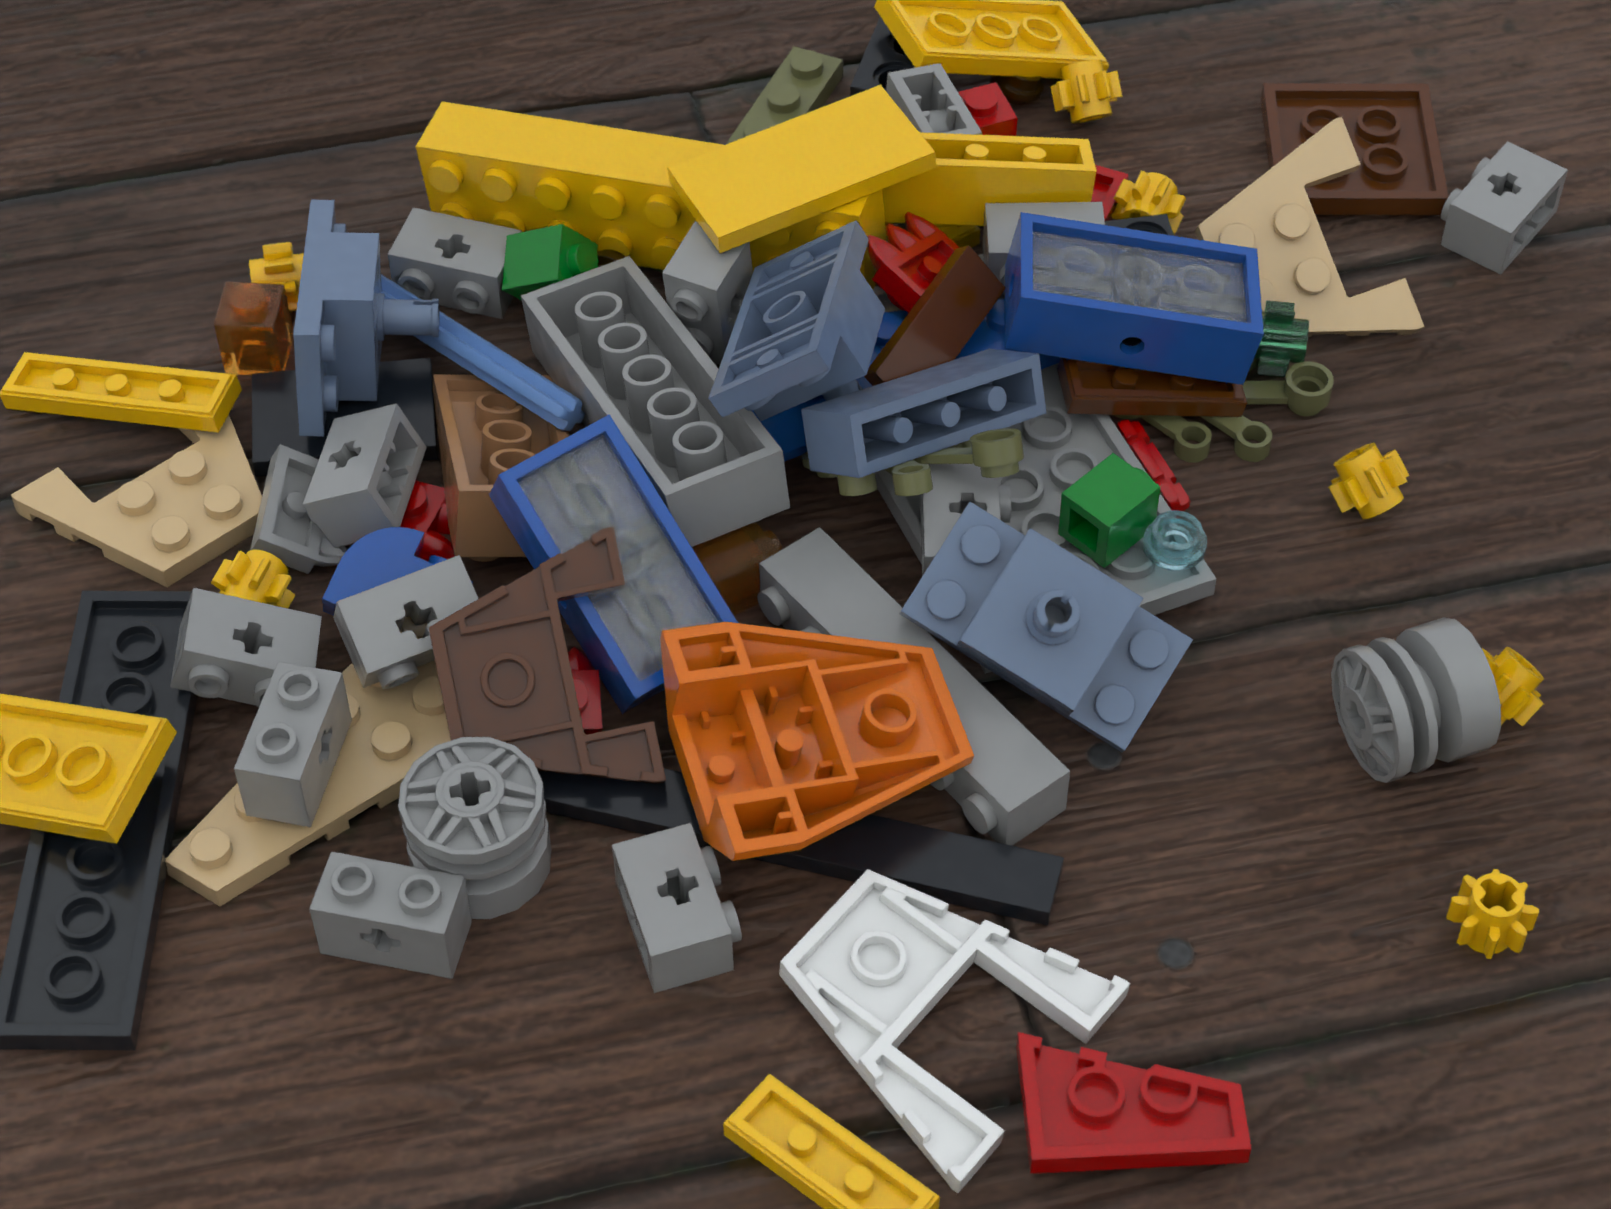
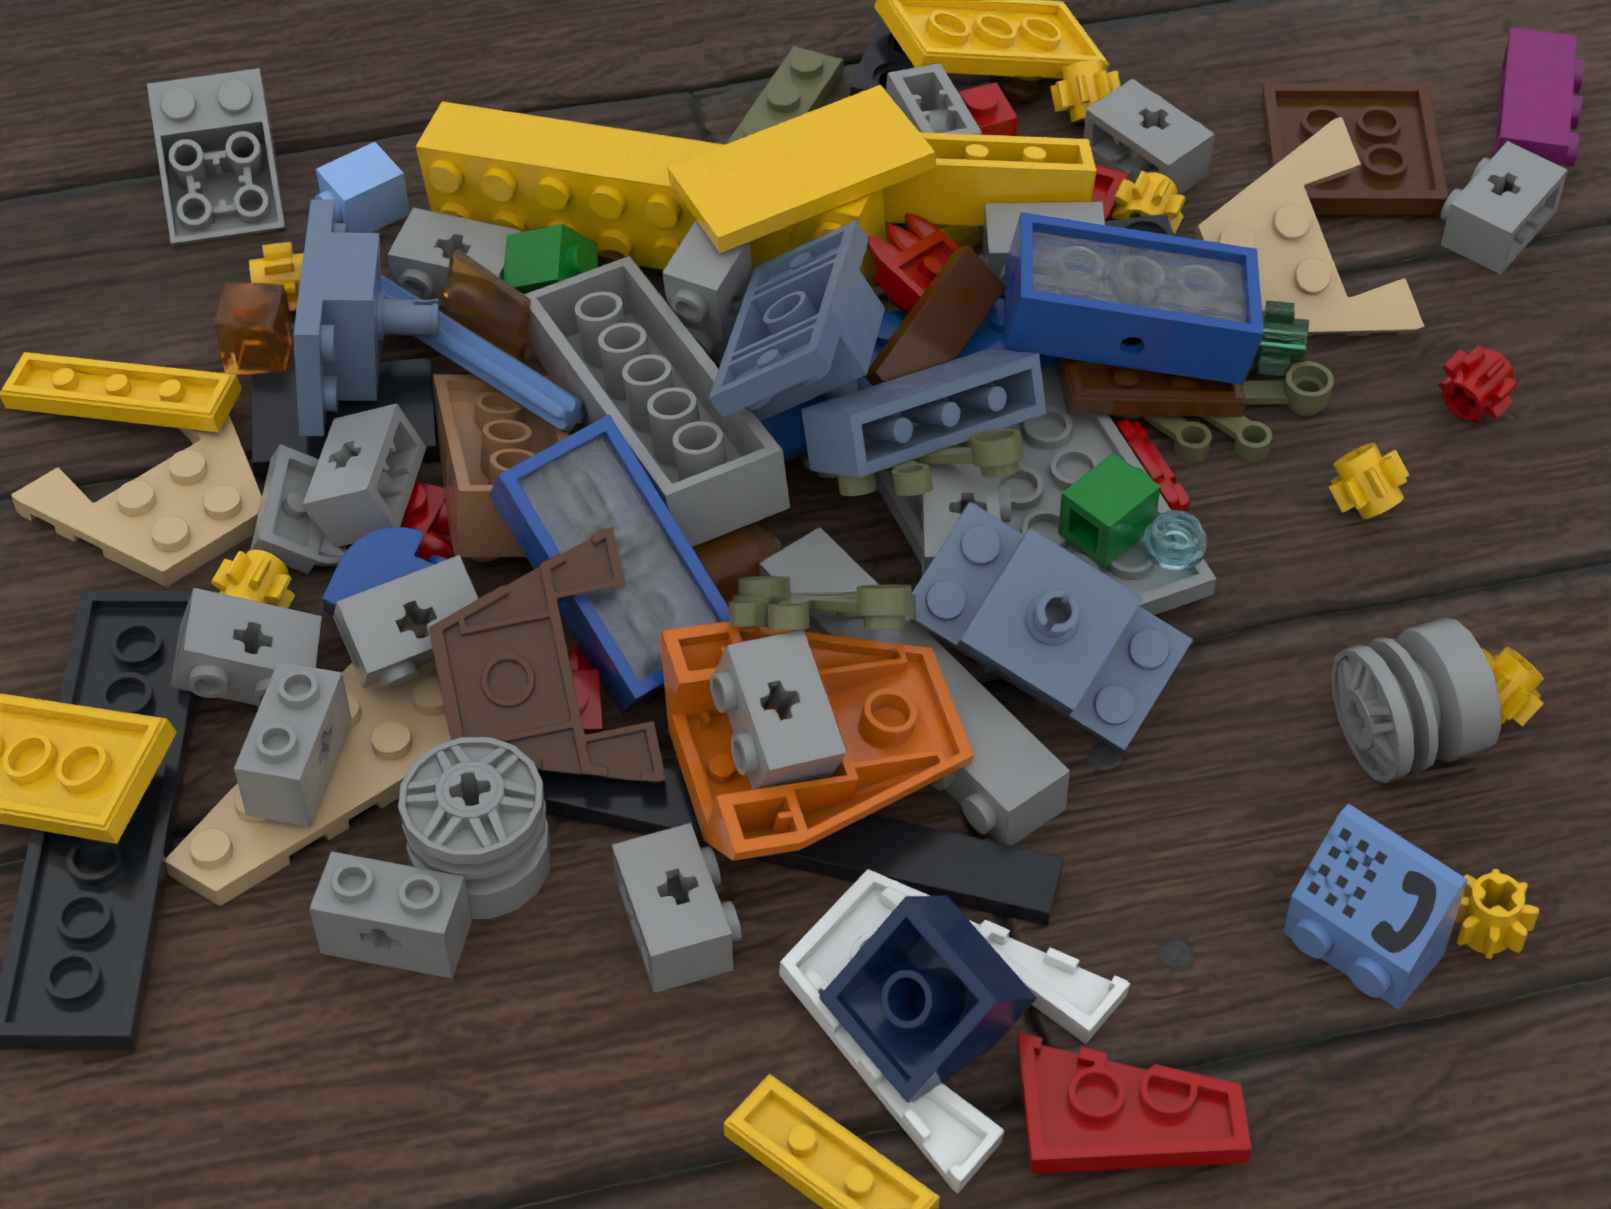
none -> light grey slope [147,68,285,246]
none -> light blue brick [315,142,410,233]
none -> clear orange piece [442,249,531,364]
none -> light grey brick [710,630,847,790]
none -> olive plant [729,576,916,630]
none -> dark blue slope [819,896,1037,1103]
none -> light grey brick [1083,79,1215,195]
none -> medium blue slope [1283,803,1468,1010]
none -> red gear [1438,346,1518,423]
none -> magenta brick [1492,27,1585,167]

